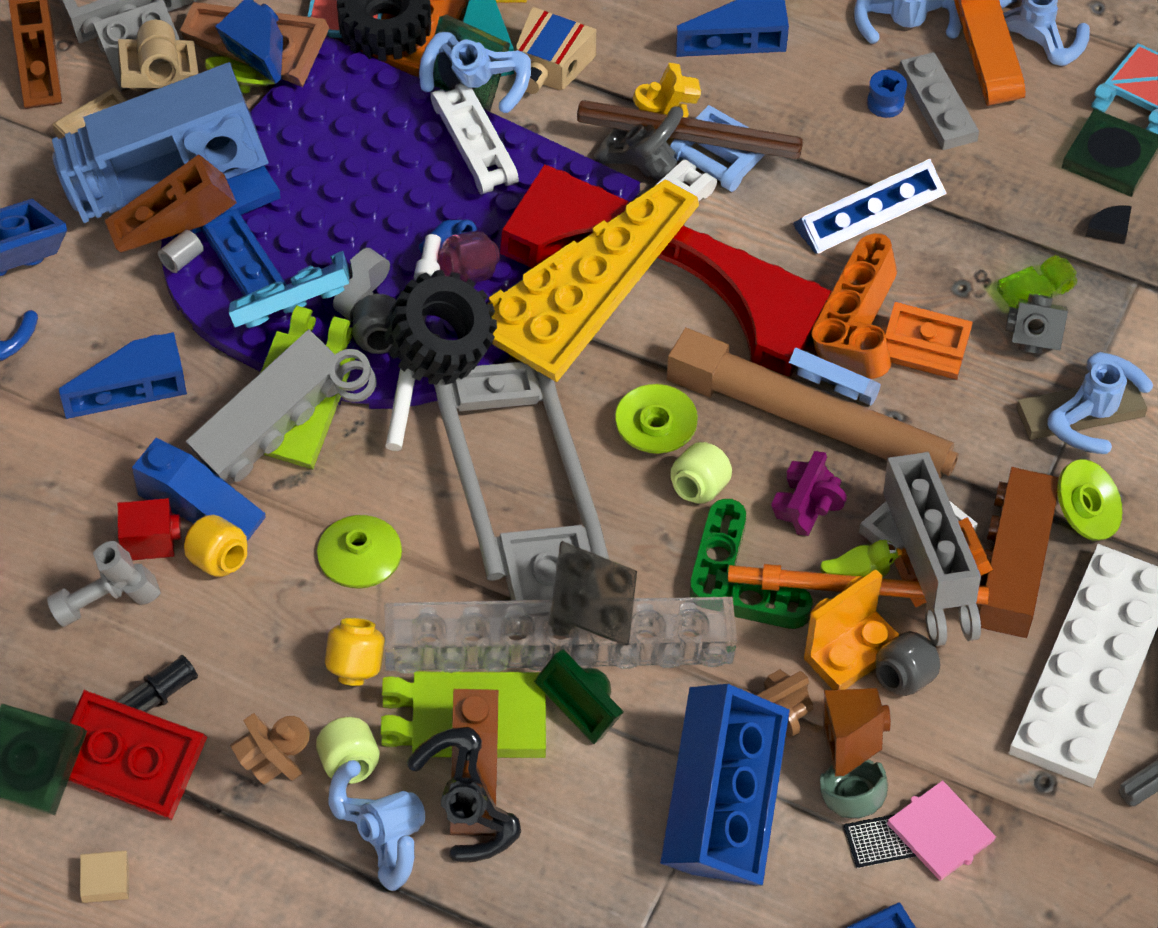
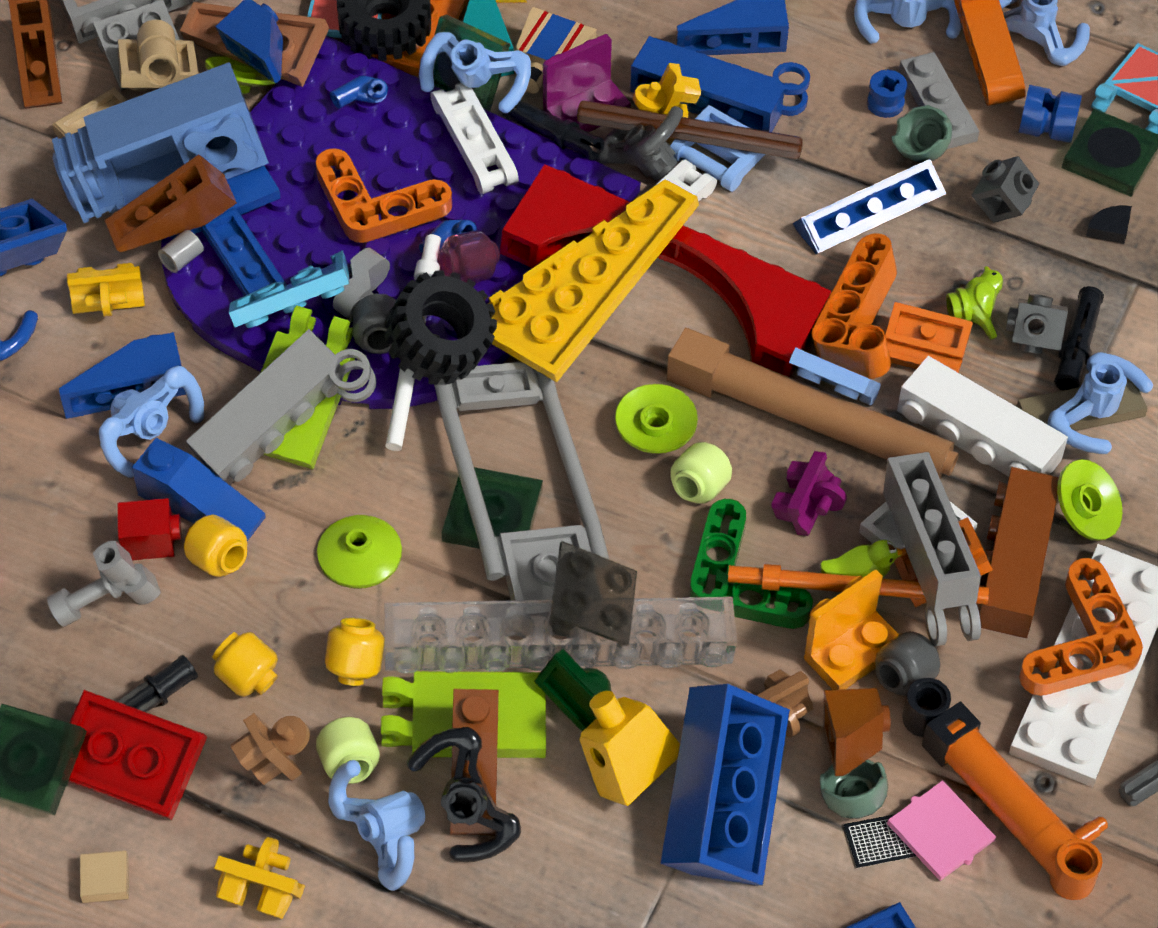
clear neon green plate [997,255,1078,308] -> none
none -> yellow hips [67,263,145,317]
none -> light blue piece [99,366,204,478]
none -> yellow head [212,632,278,697]
none -> yellow hips [214,837,305,919]
none -> orange beam [316,148,452,243]
none -> blue arm [330,76,388,109]
none -> clear green tile [441,467,543,549]
none -> black pin [502,99,604,161]
none -> magenta bracket [543,34,631,132]
none -> yellow torso [579,691,680,806]
none -> blue hinge [630,36,810,132]
none -> sand green hair [891,105,952,163]
none -> white brick [897,356,1068,477]
none -> orange piece [902,678,1108,900]
none -> lime animal [946,266,1003,340]
none -> dark grey brick [971,156,1040,223]
none -> blue wheel [1019,85,1082,143]
none -> orange beam [1019,558,1143,696]
none -> black pin [1054,286,1104,391]

